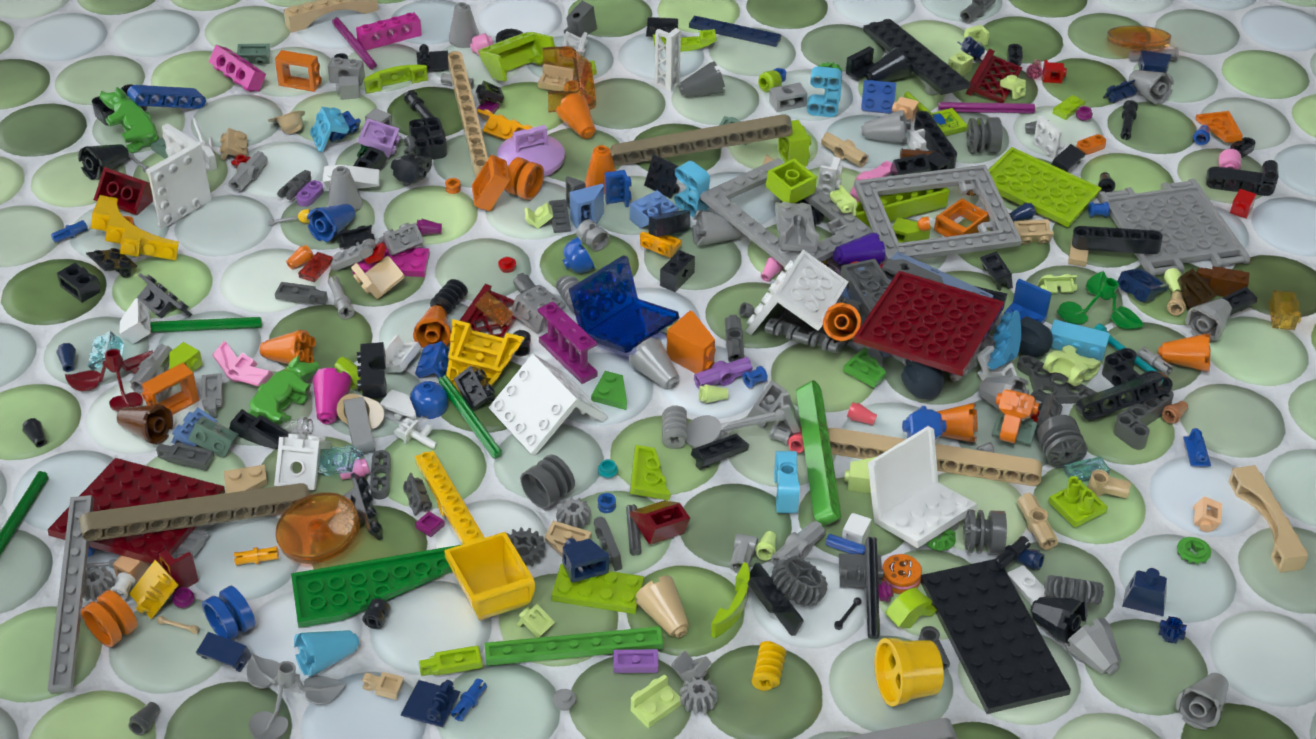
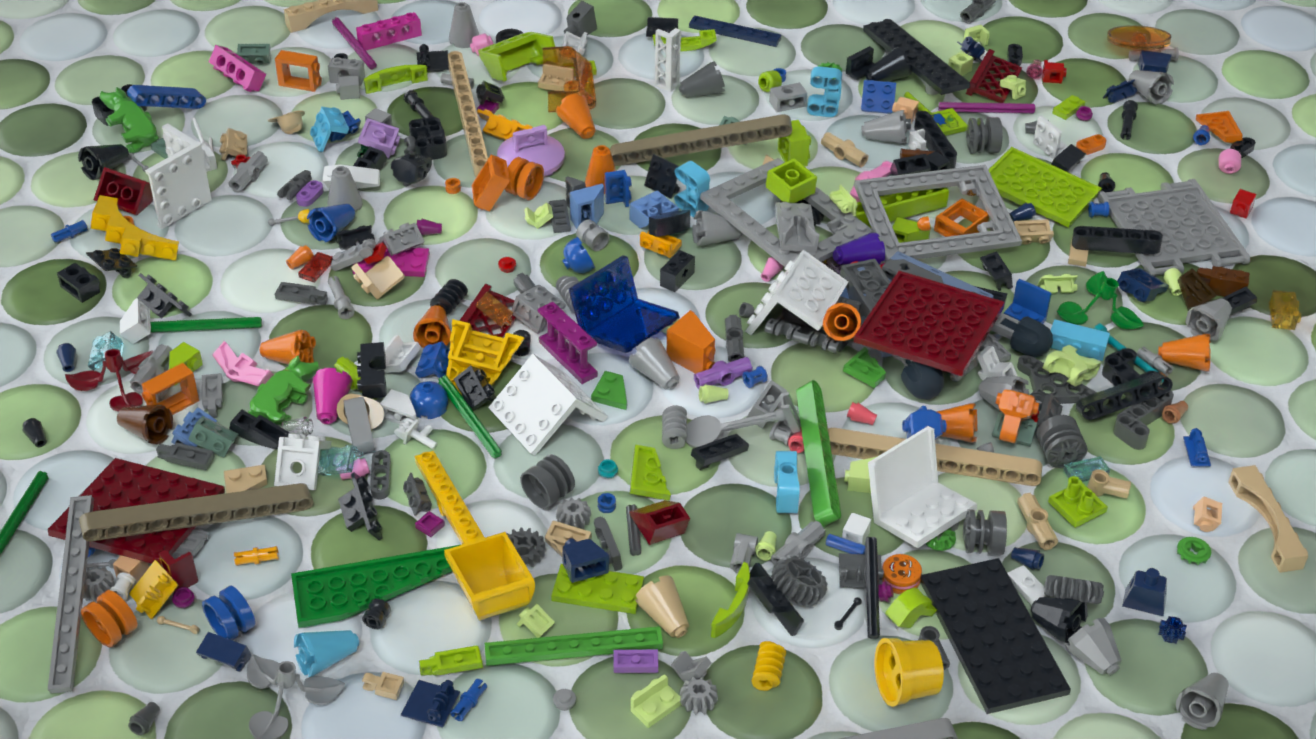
clear orange dish [275,492,360,564] -> none
white bracket [818,157,843,196] -> none
dark azure slope [987,310,1021,370] -> none
black axle [994,536,1031,569] -> none
tan cone [1167,292,1186,316] -> none
black beam [1206,160,1279,196] -> none

